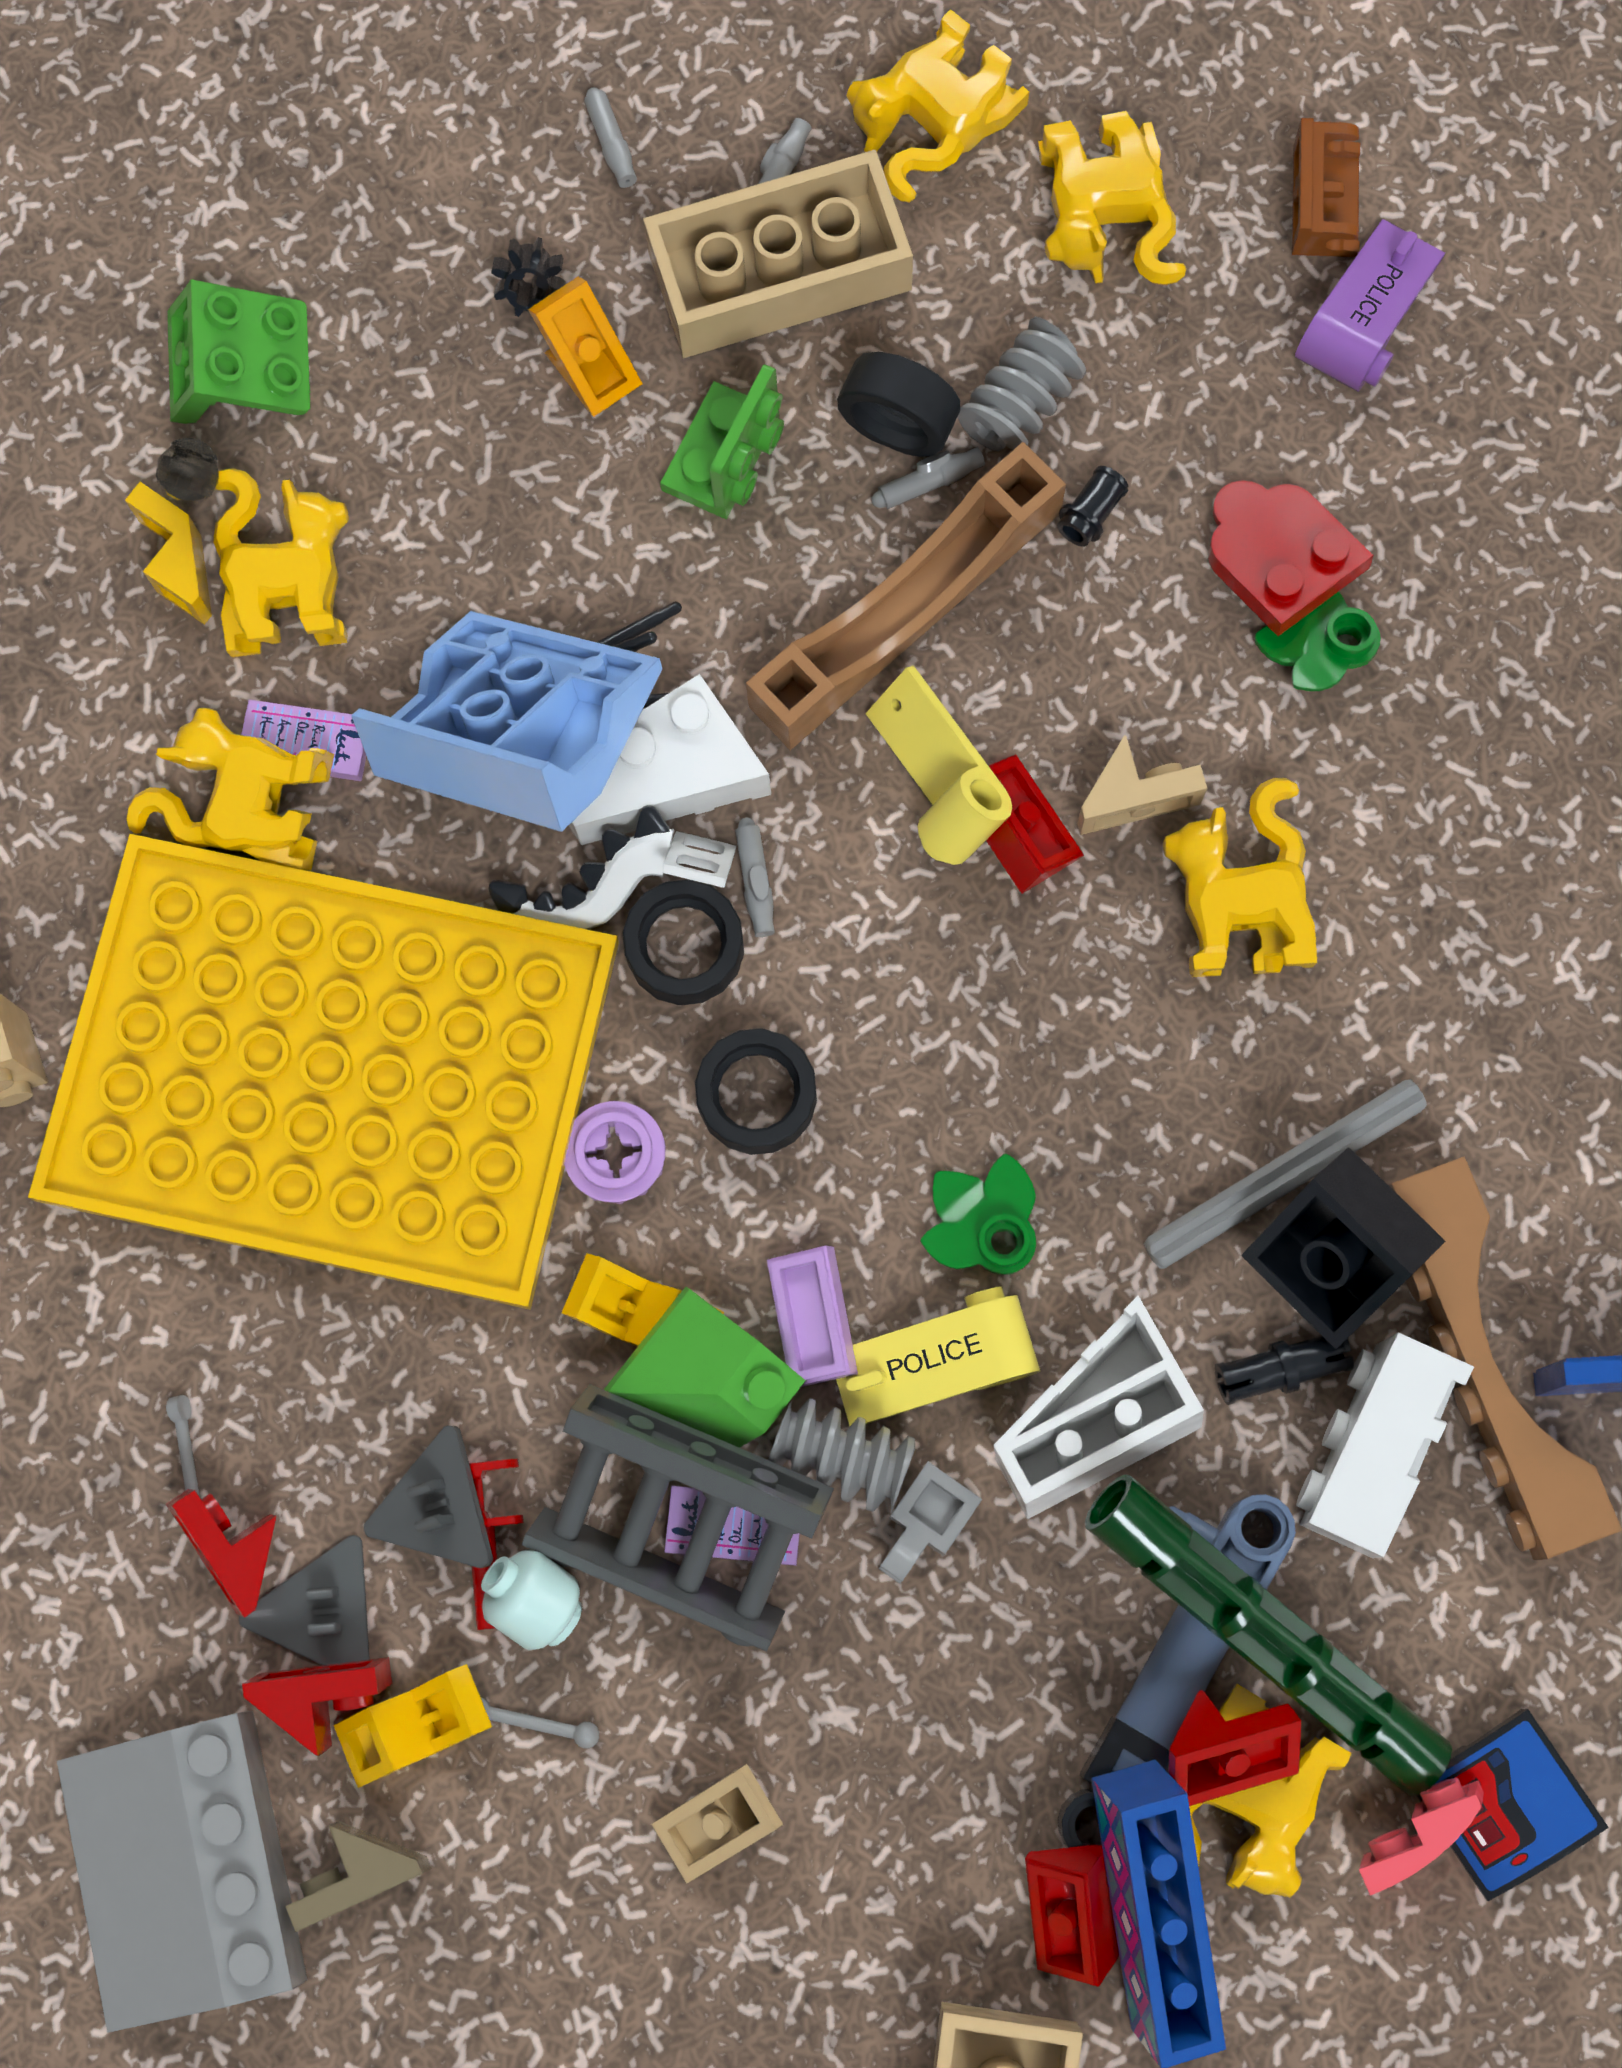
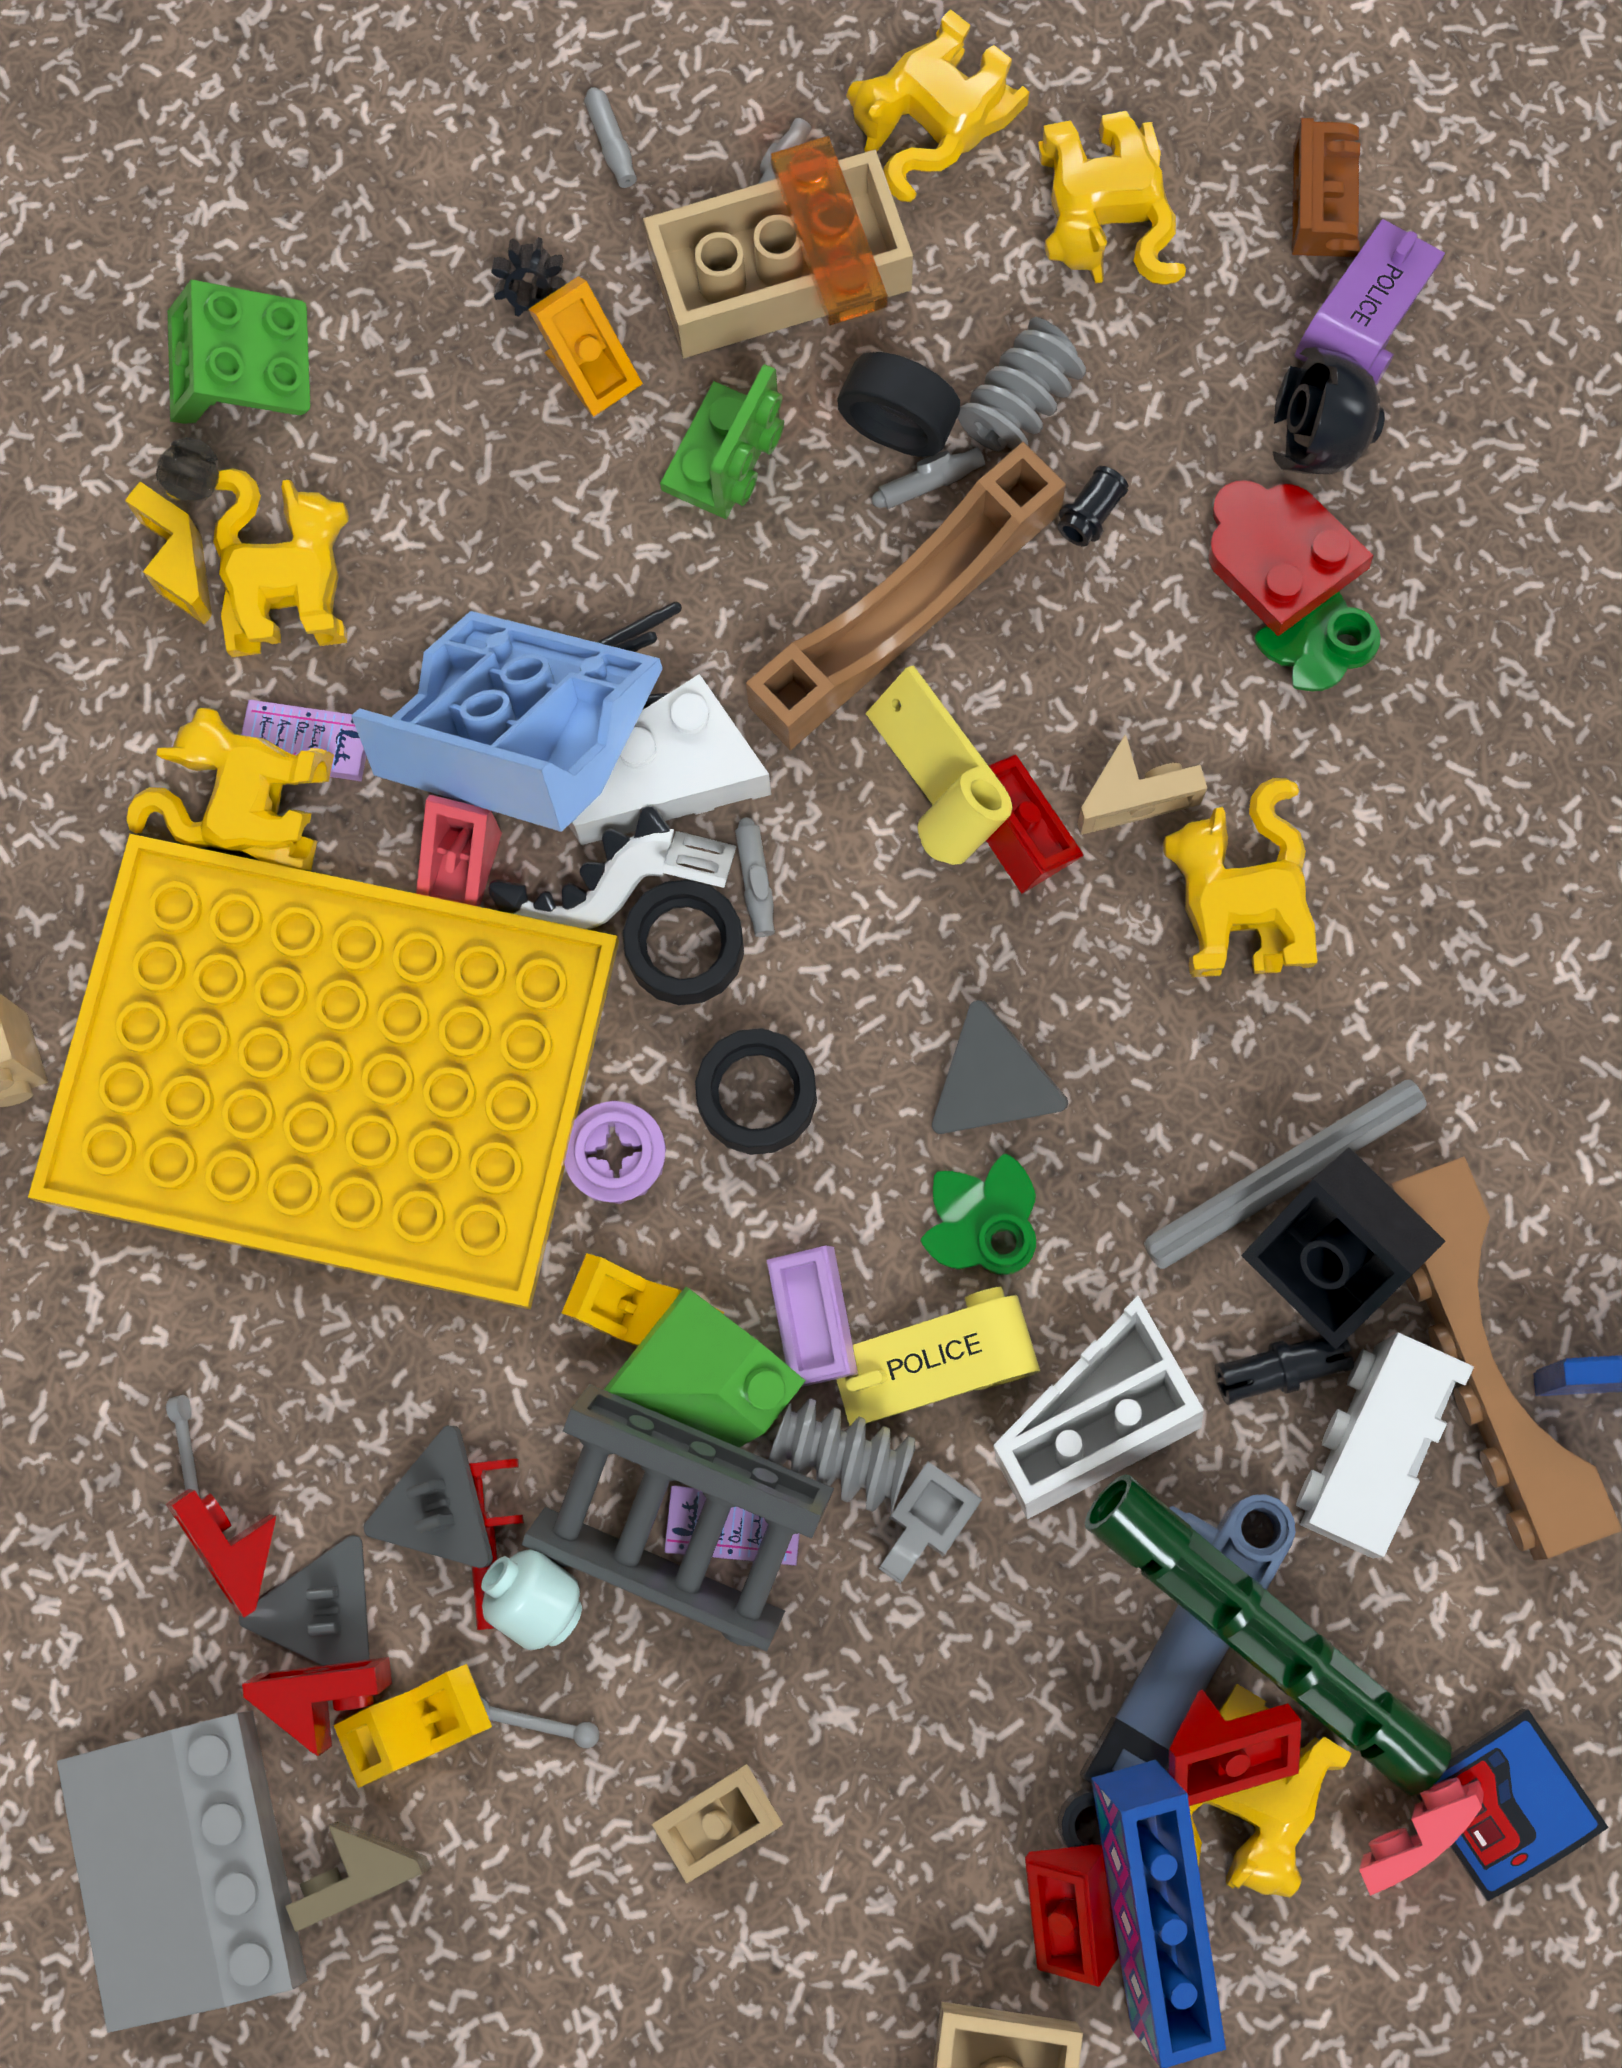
none -> coral slope [416,795,502,907]
none -> clear orange plate [771,135,888,326]
none -> dark grey piece [932,1000,1068,1134]
none -> black cylinder [1273,347,1385,474]

